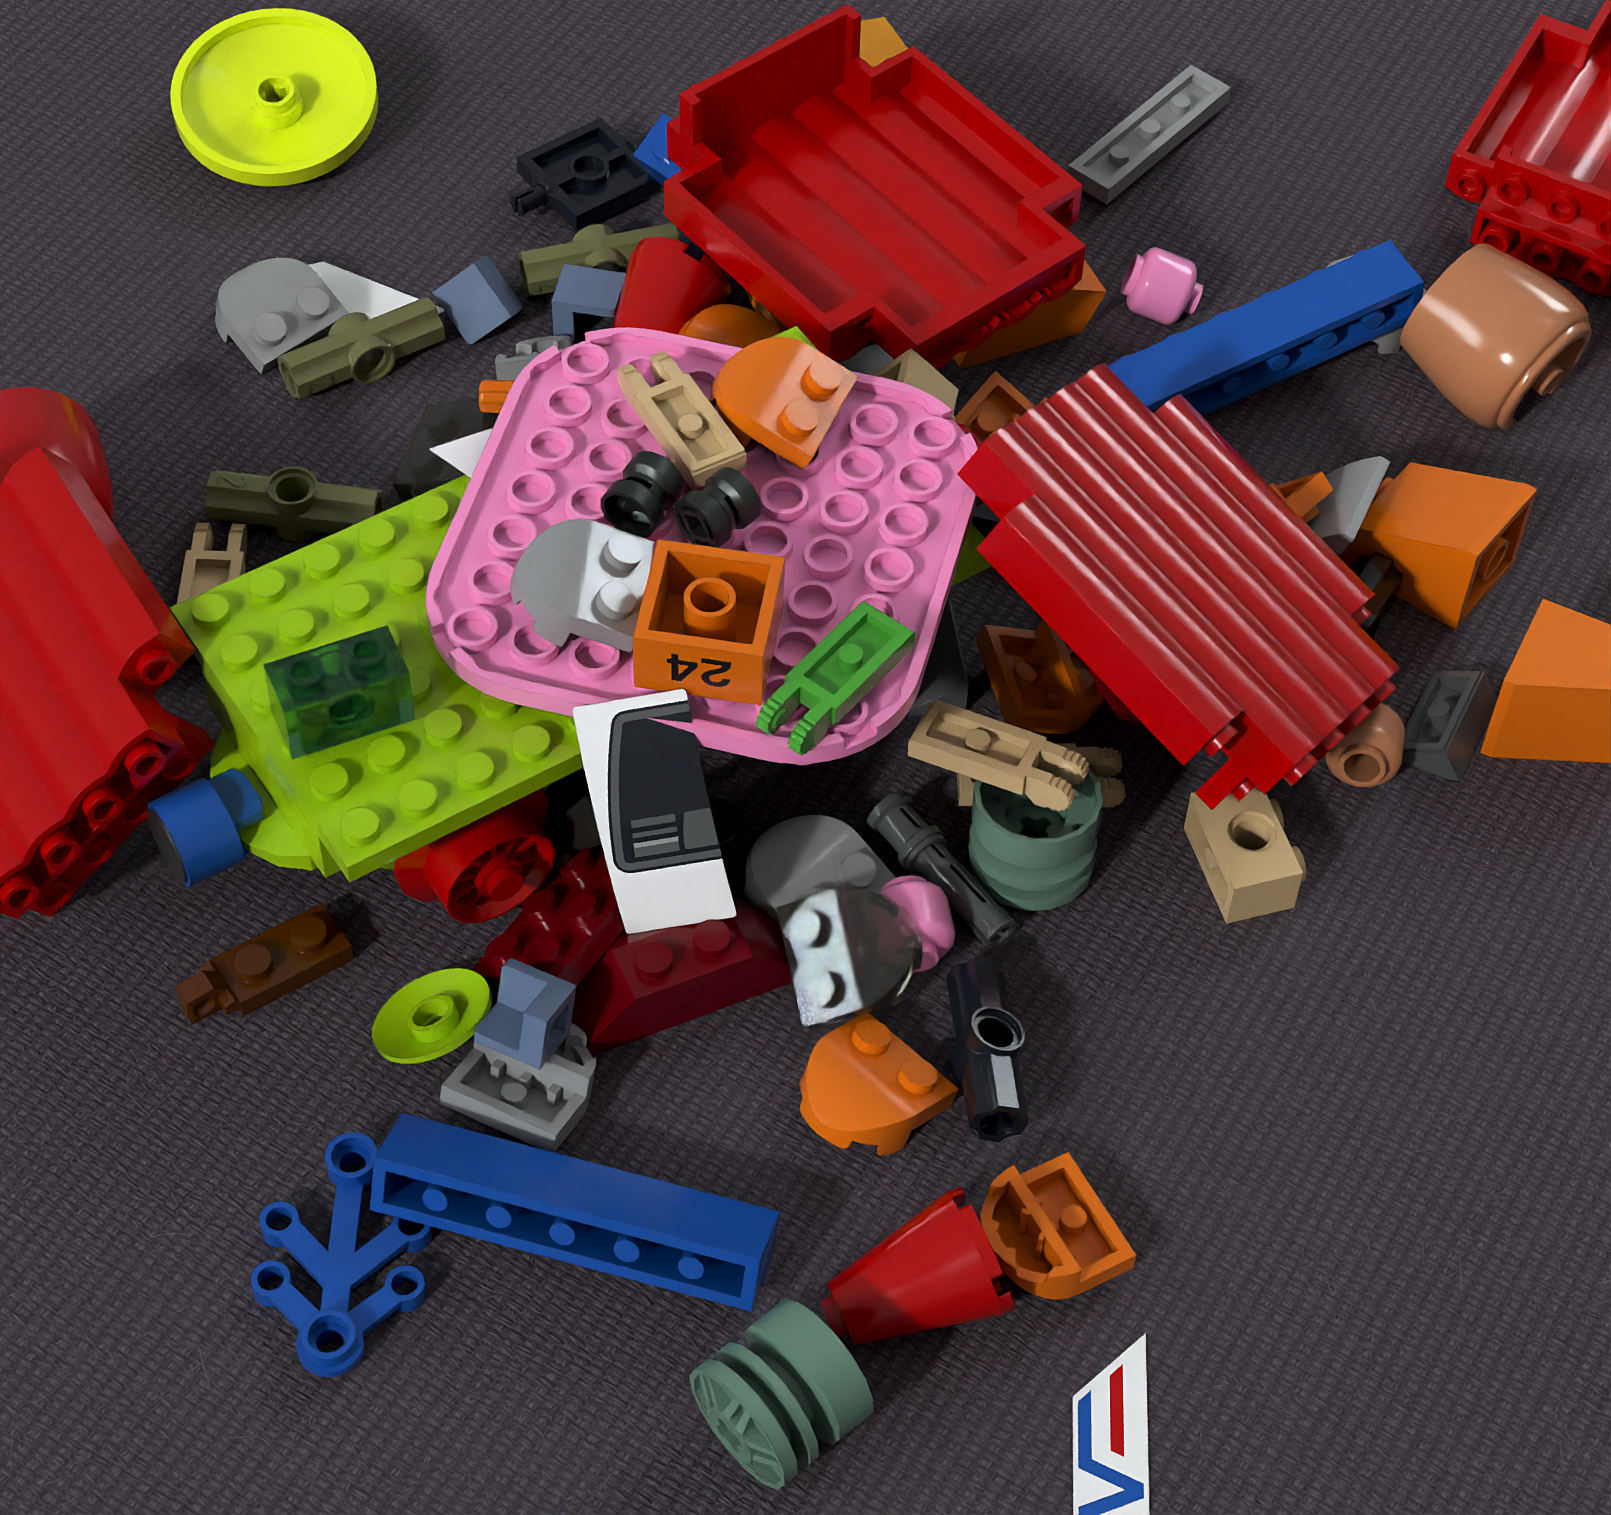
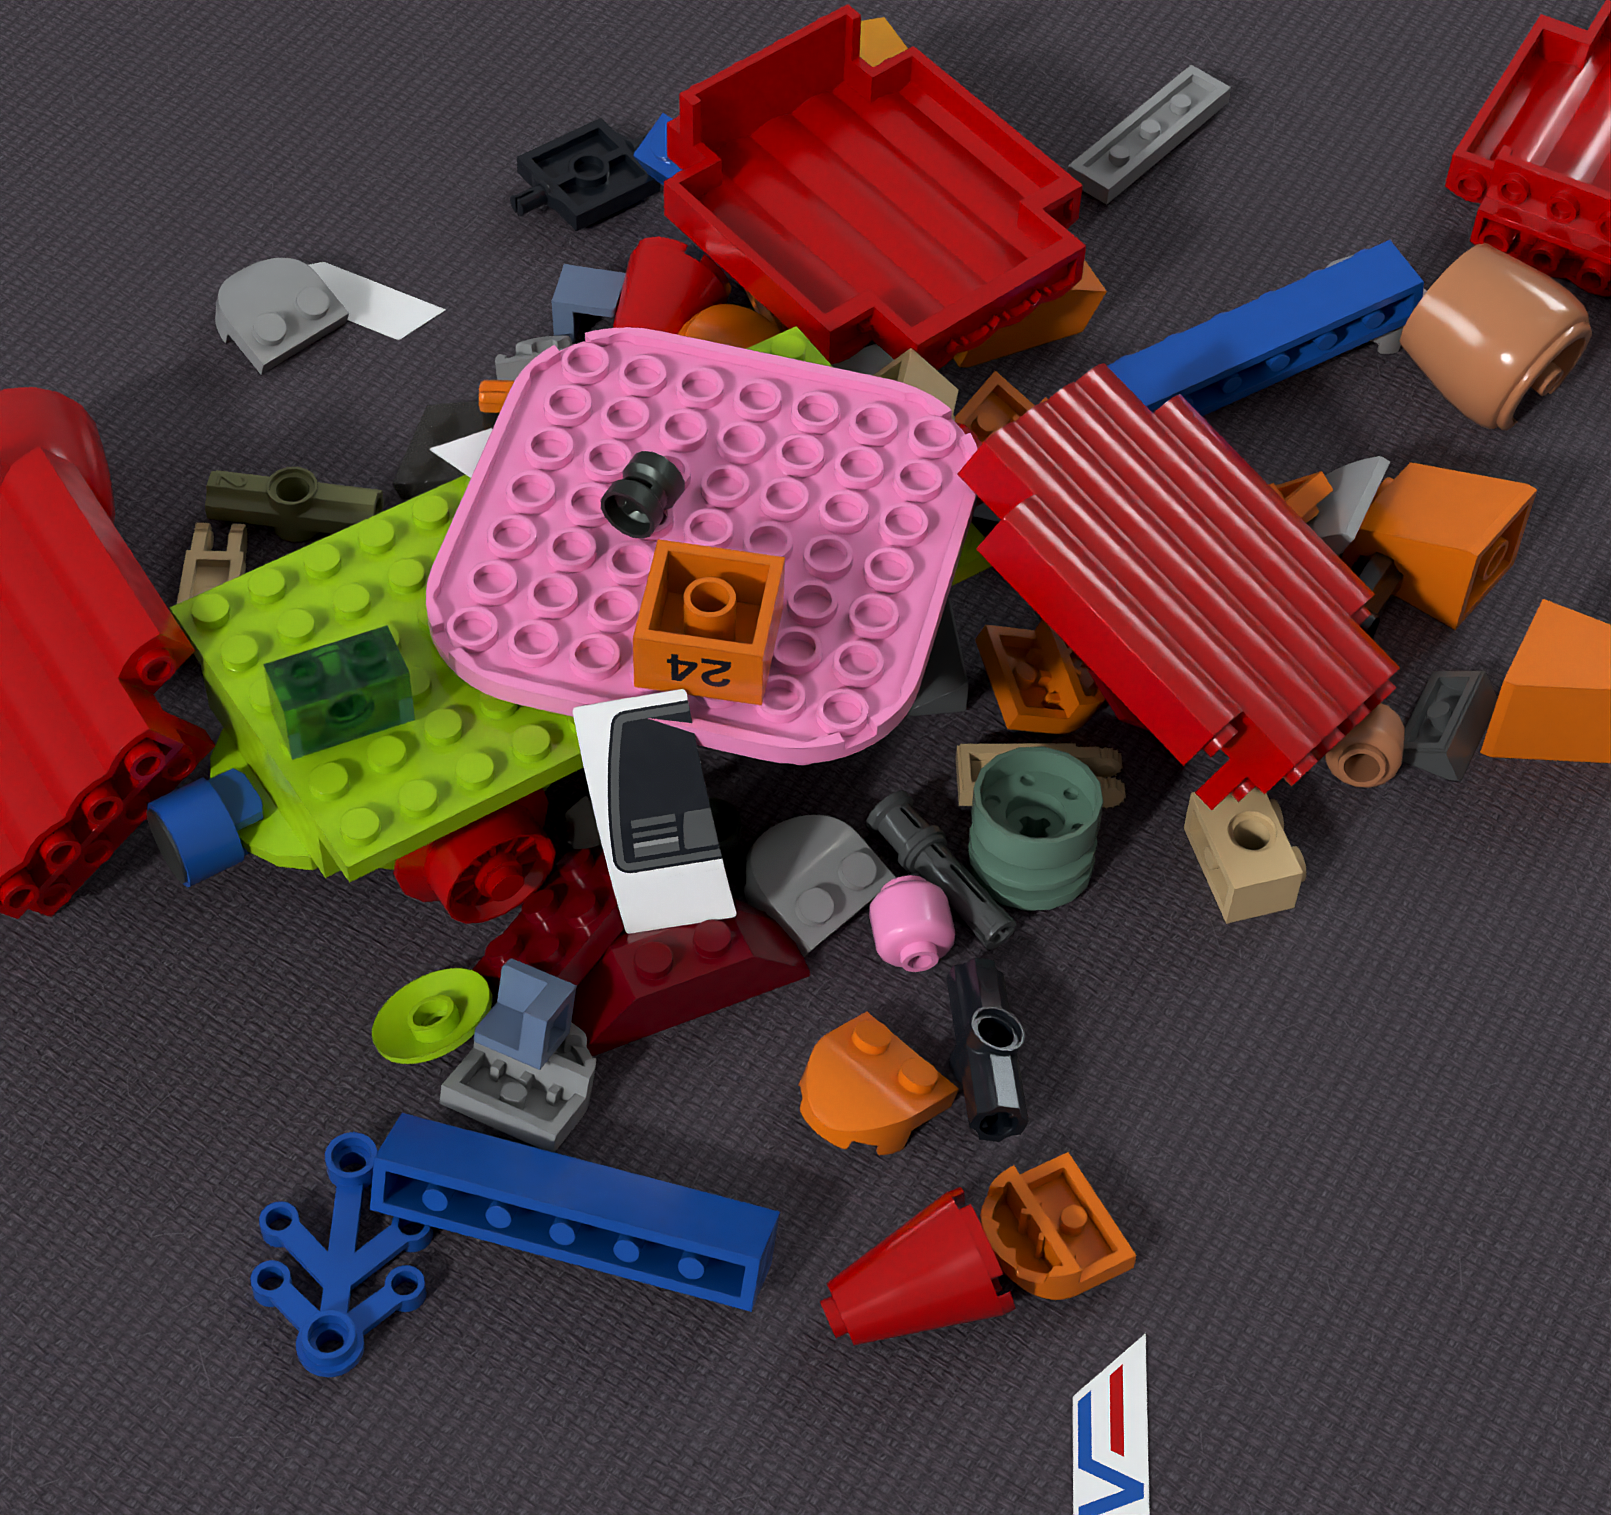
neon yellow dish [170,8,379,186] -> none
reddish brown hinge [176,903,354,1025] -> none
olive piece [277,297,445,400] -> none
sand blue panel [432,255,523,344] -> none
light grey slope [510,519,654,653] -> none
olive piece [518,223,680,297] -> none
tan hinge [616,351,747,490] -> none
pearl dark grey wheel [674,467,762,548] -> none
sand green wheel [689,1299,873,1490] -> none
orange slope [710,337,858,470] -> none
bright green hinge [755,601,915,756] -> none
clear smoke slope [776,887,923,1030] -> none
tan hinge [908,699,1090,812] -> none
bright pink head [1120,247,1203,325] -> none

